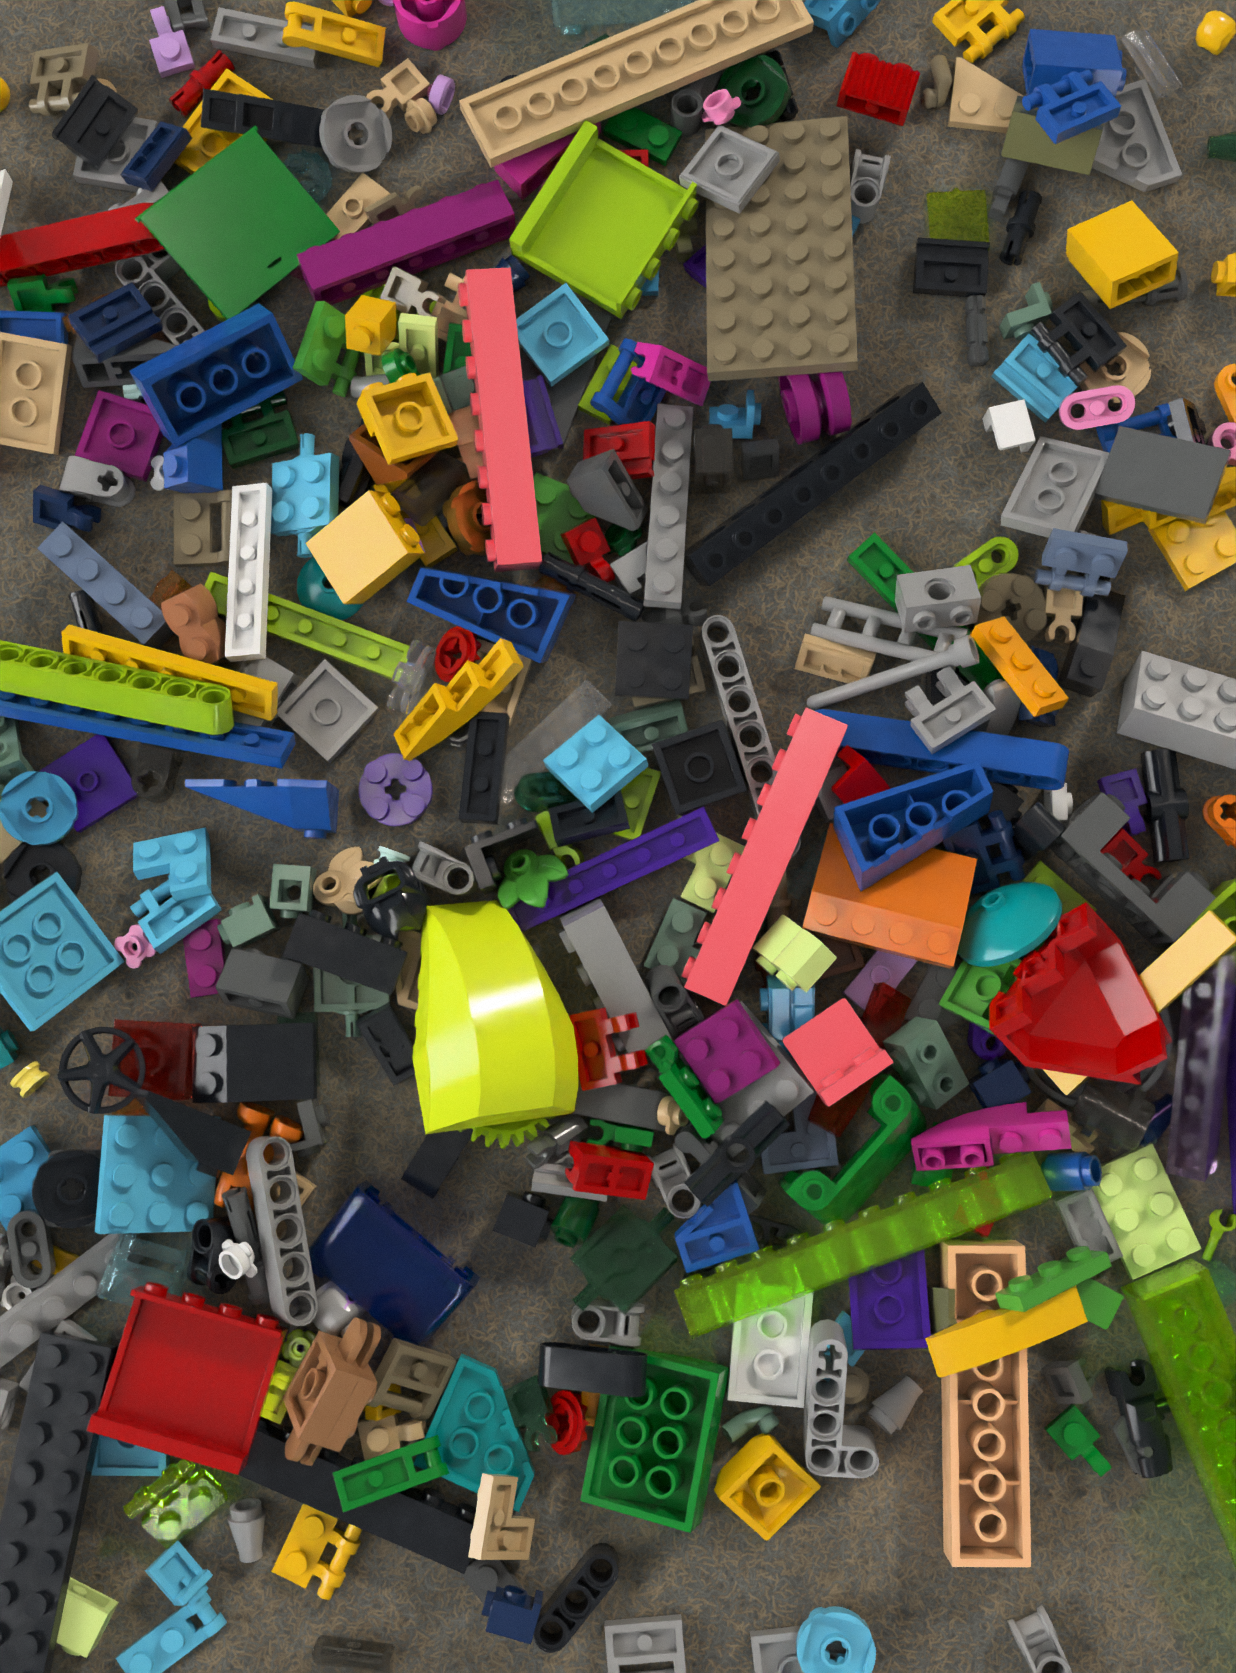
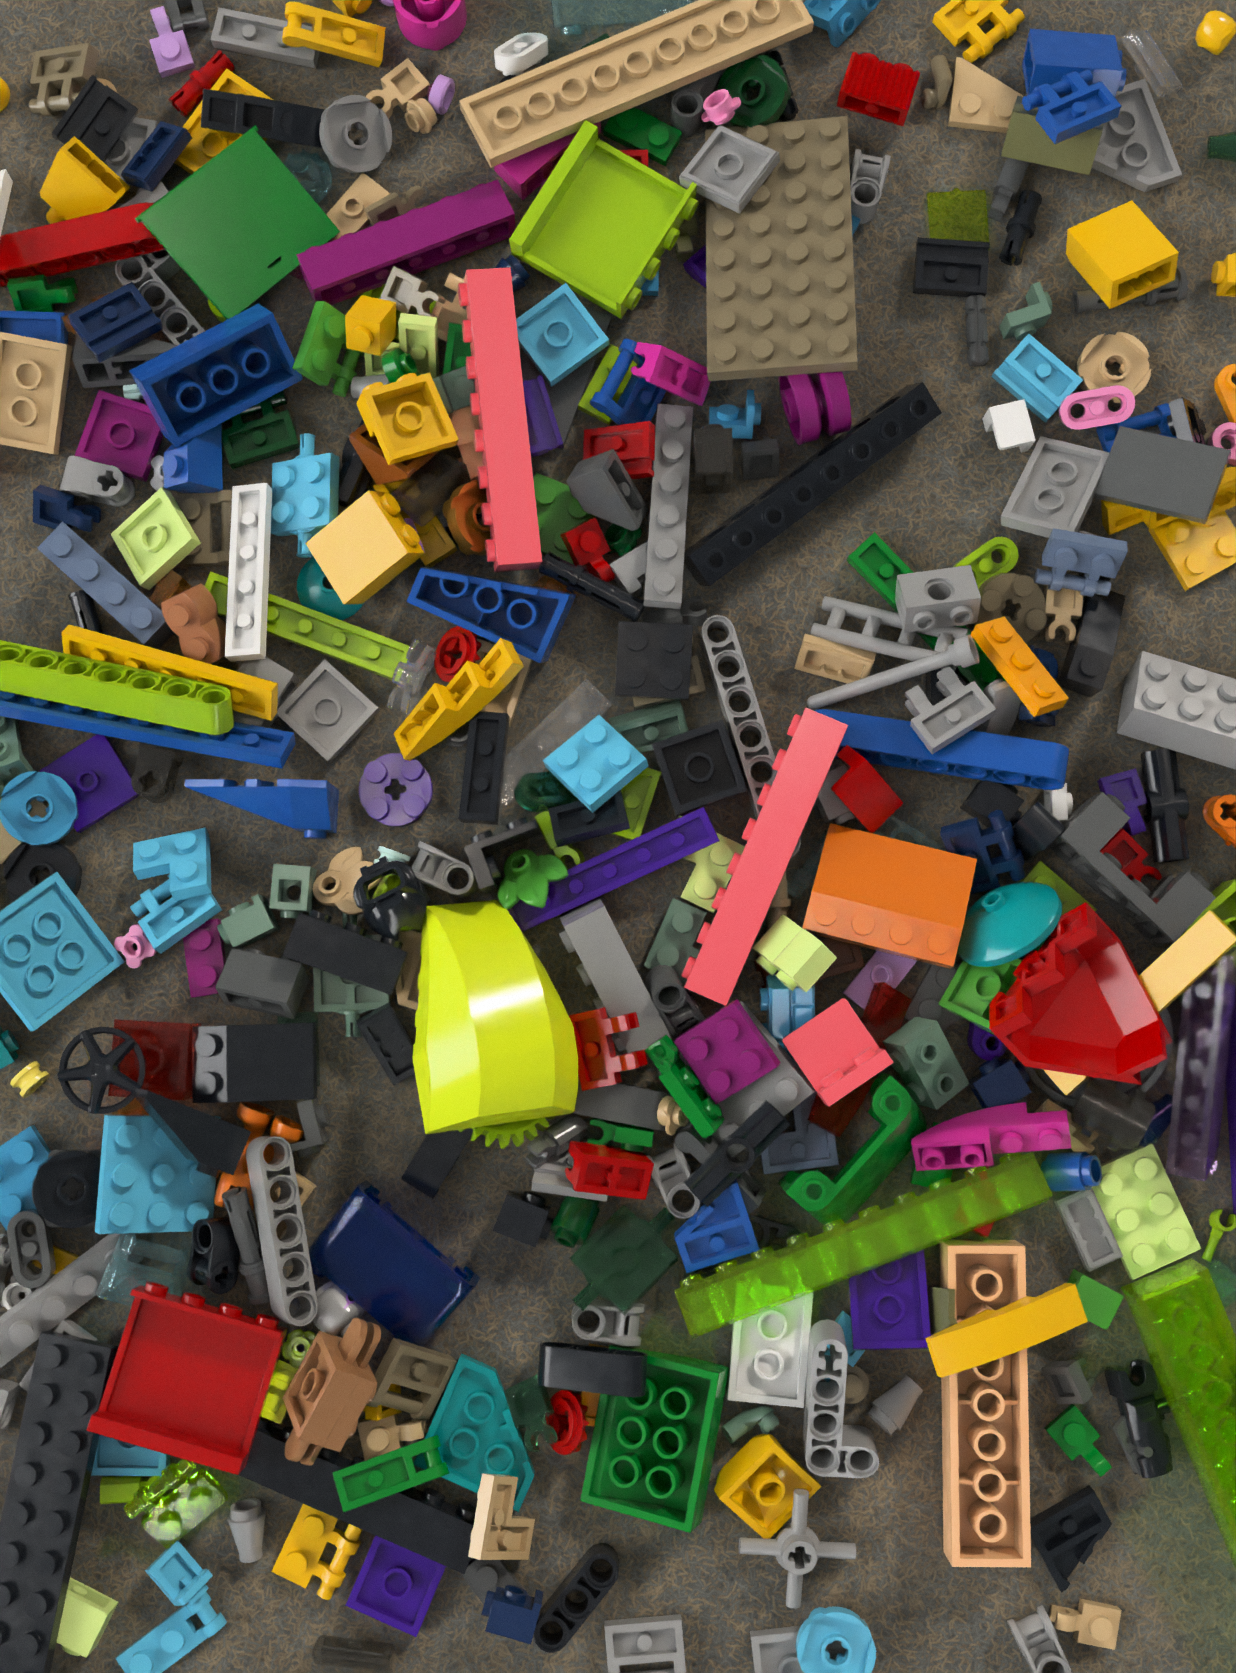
white plate [218,1239,257,1279] -> none
blue wedge [833,760,994,892] -> none
bright green plate [995,1246,1112,1312] -> none
black plate [1030,291,1127,386] -> none
none -> yellow torso [39,136,130,224]
none -> lime bar [100,1473,169,1504]
none -> yellowish green plate [111,487,201,590]
none -> dark purple plate [345,1535,446,1637]
none -> white plate [494,33,548,76]
none -> light grey bar [739,1489,856,1609]
none -> black wing [1030,1485,1112,1592]
none -> tan plate [1049,1598,1122,1650]

